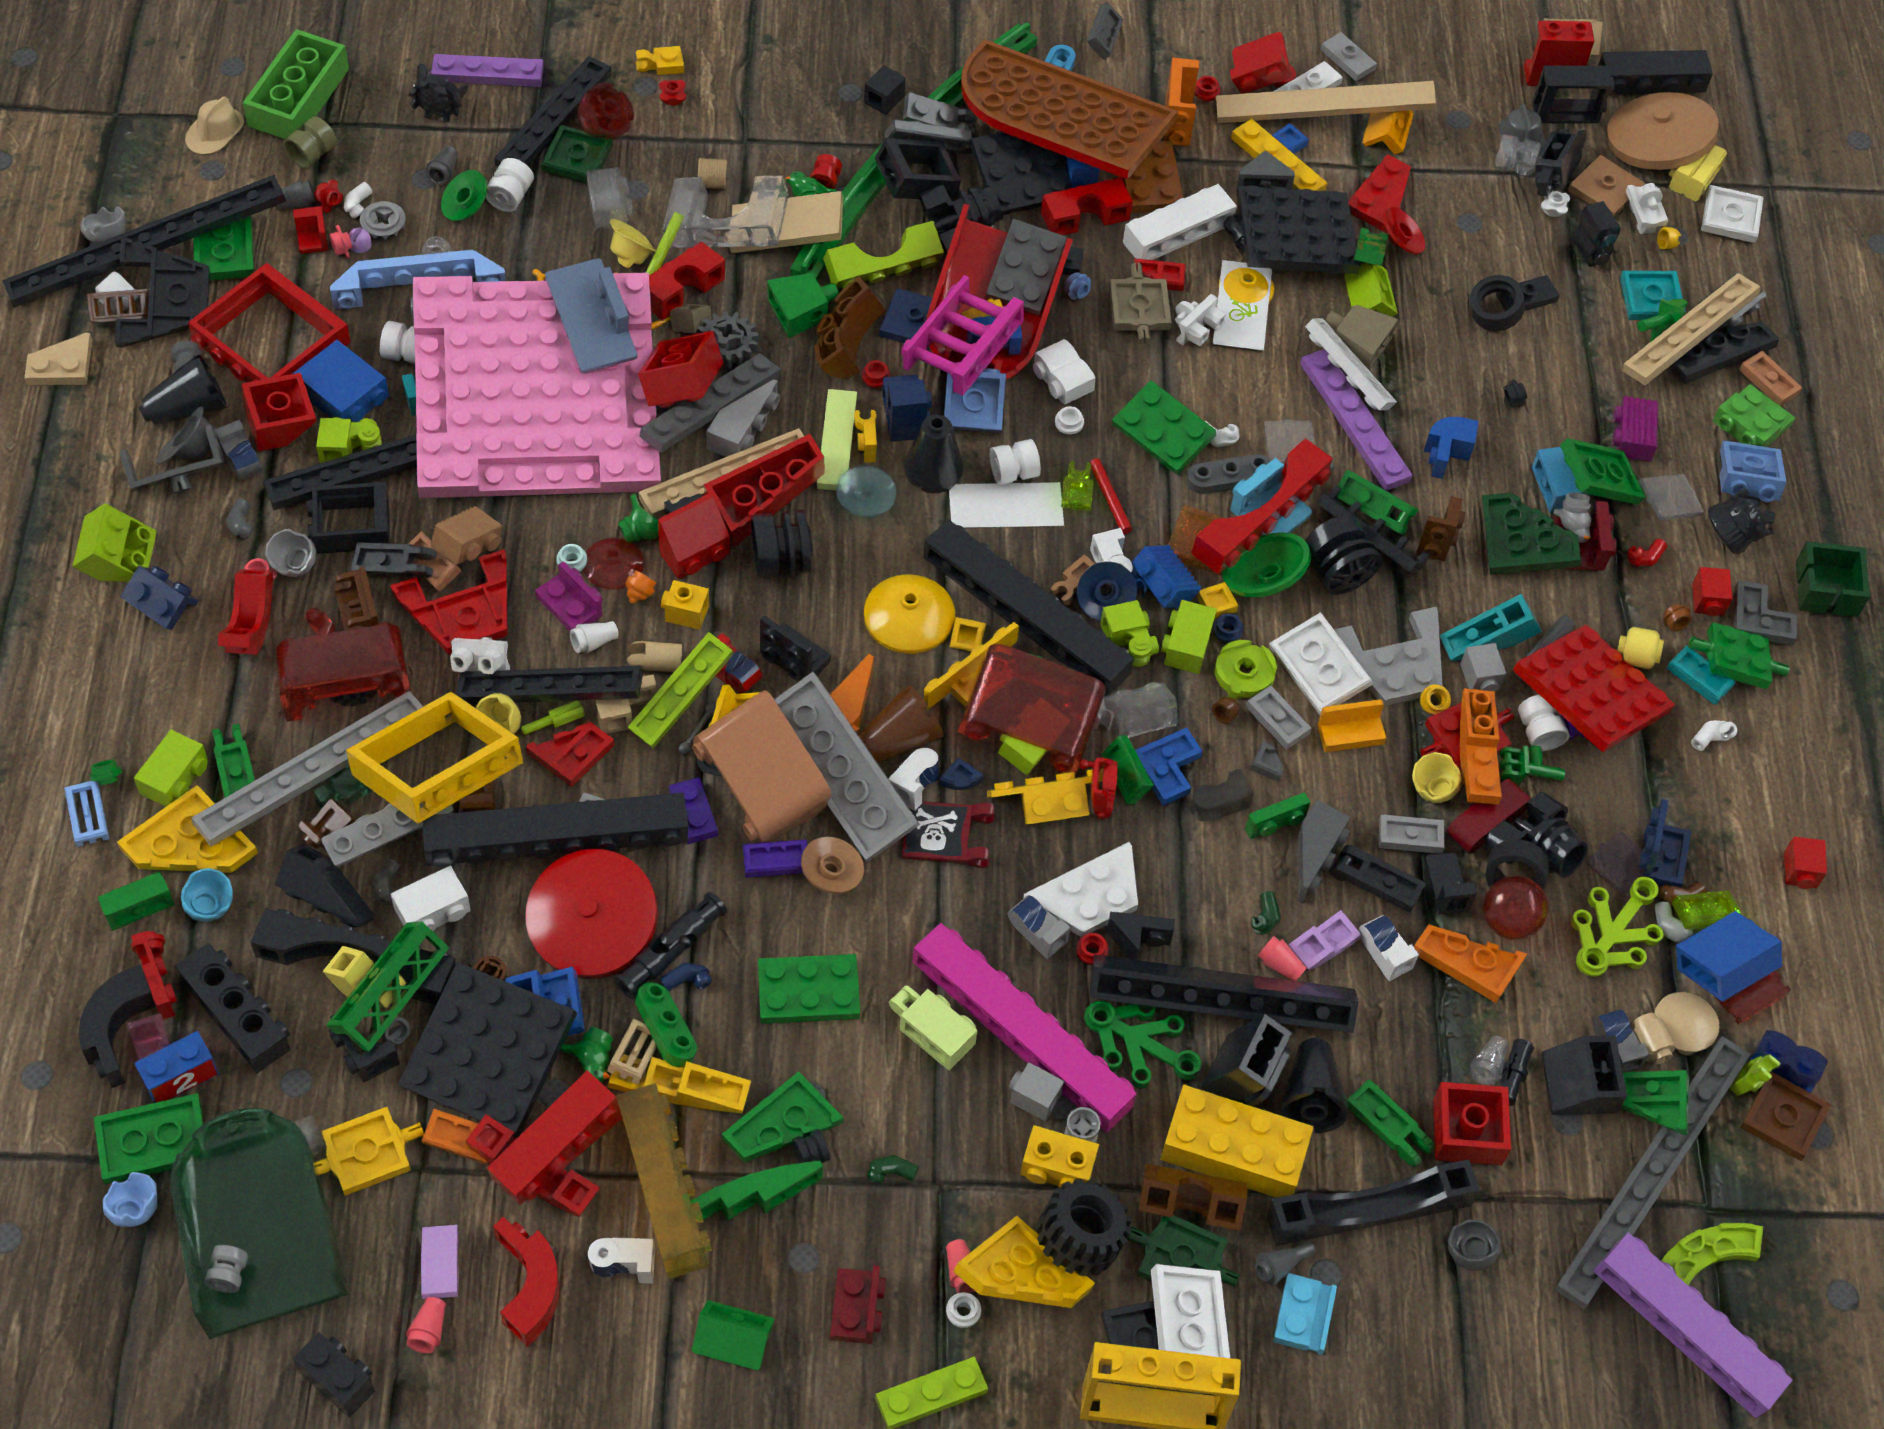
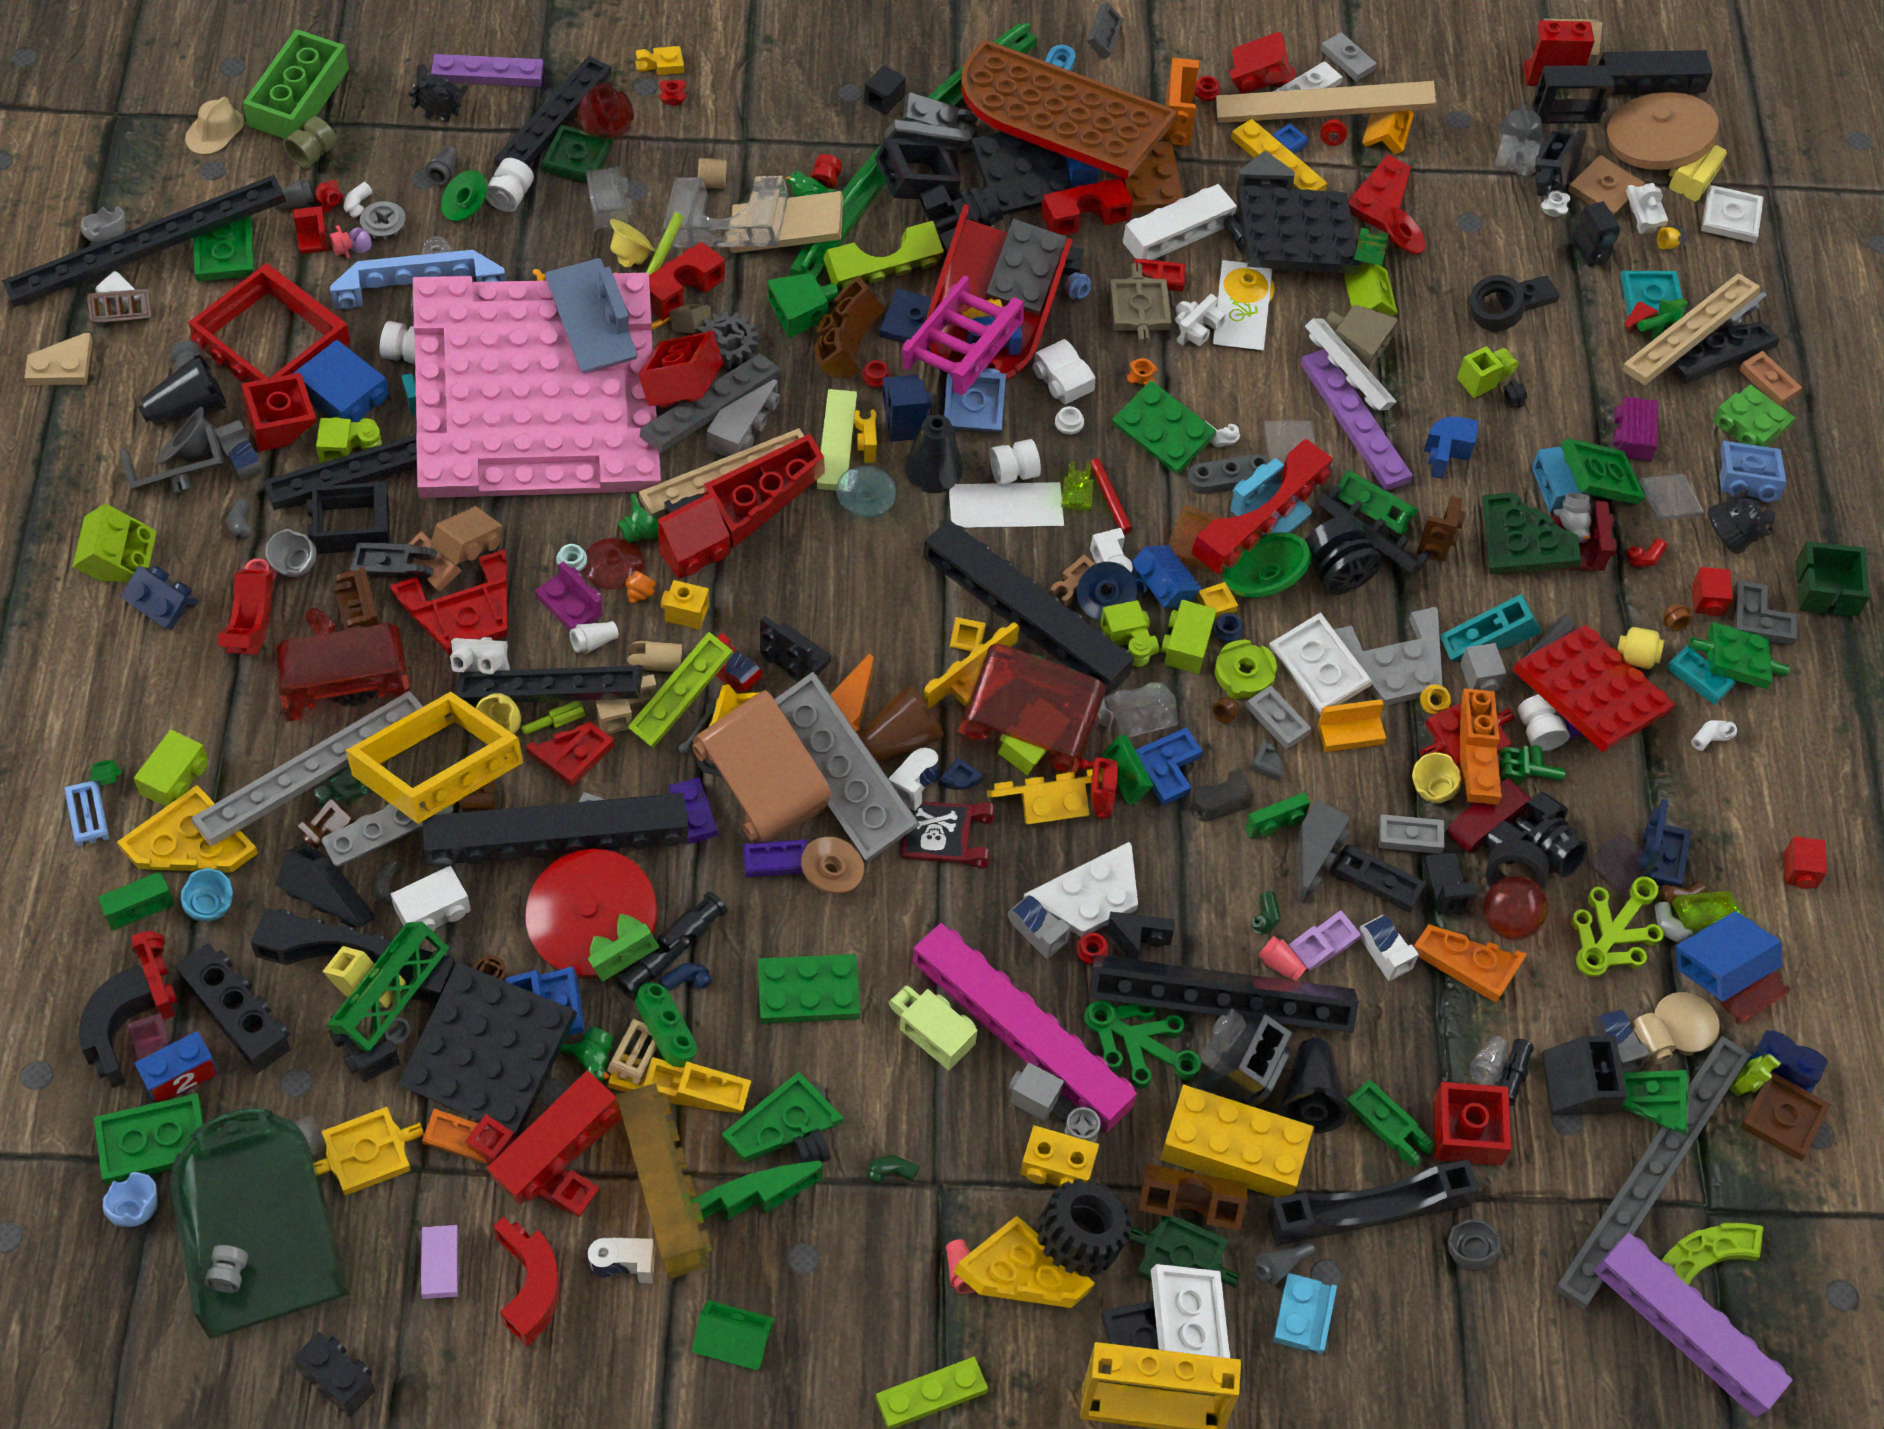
black wing [115,237,210,347] -> none
green hinge [212,723,255,798] -> none
coral cone [406,1297,446,1354] -> none
black wheel [751,509,813,578] -> none
dark red bracket [830,1265,886,1344] -> none
yellow dish [864,574,955,654] -> none
white plate [946,1292,981,1328] -> none
none -> bright green tile [588,914,659,982]
none -> orange plate [1127,358,1158,386]
none -> clear plate [1199,1009,1246,1069]
none -> red plate [1320,119,1347,146]
none -> lime brick [1457,346,1519,398]
none -> red slope [1624,301,1658,333]

